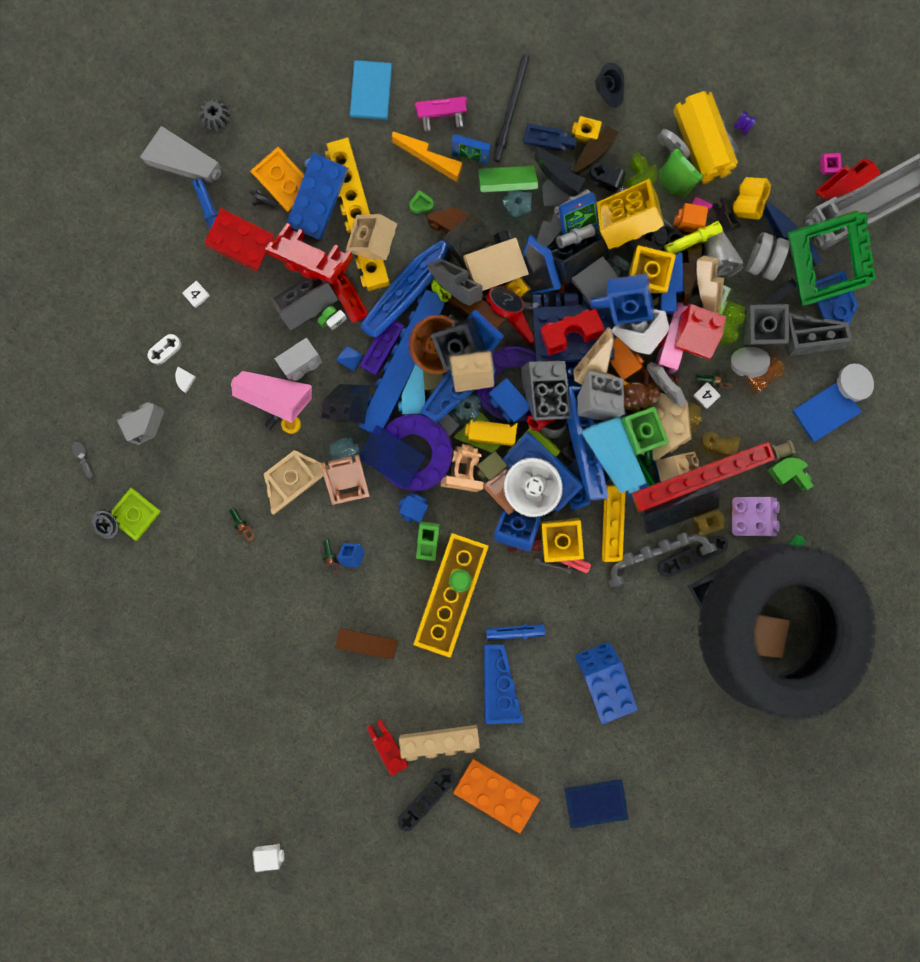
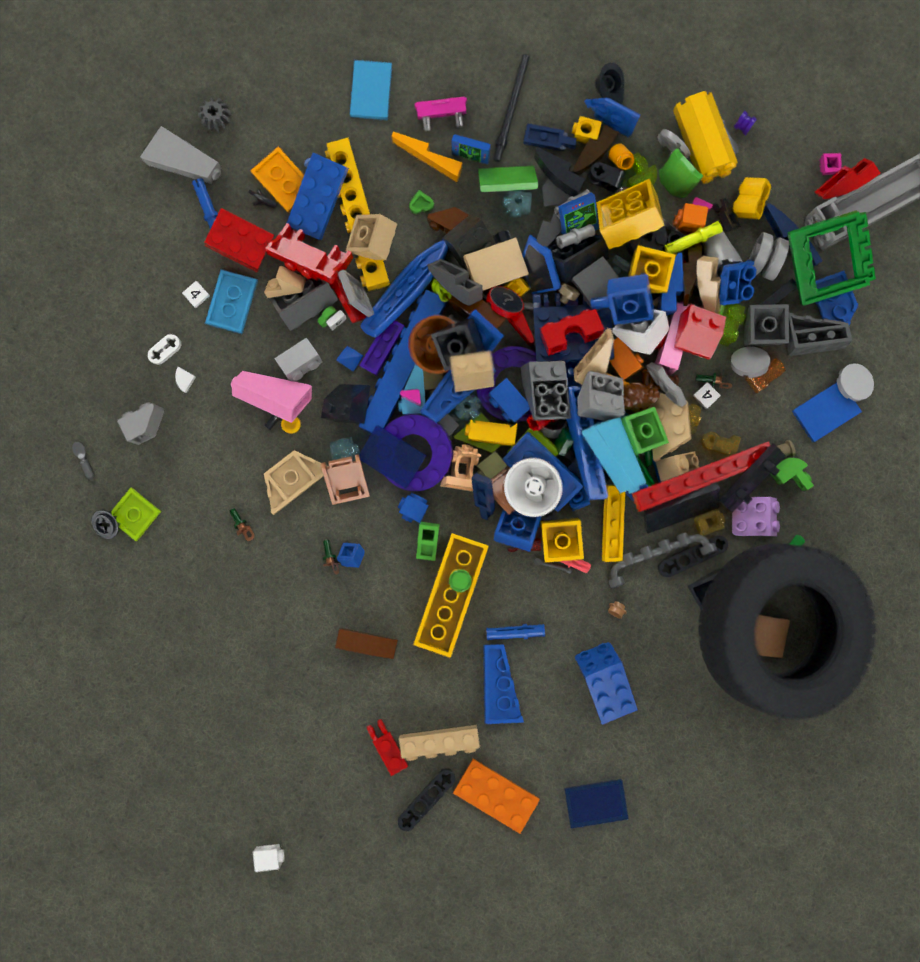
none -> dark azure tile [205,269,258,334]
none -> tan slope [264,266,306,298]
none -> light grey tile [338,270,374,317]
none -> dark pink slope [400,389,421,406]
none -> dark blue hinge [471,473,495,520]
none -> dark green tile [554,428,573,456]
none -> dark tan tile [559,283,580,304]
none -> blue tile [584,98,641,137]
none -> medium nougat plate [608,601,627,619]
none -> light orange brick [609,144,634,170]
none -> blue slope [719,259,756,305]
none -> black hinge [719,443,786,513]

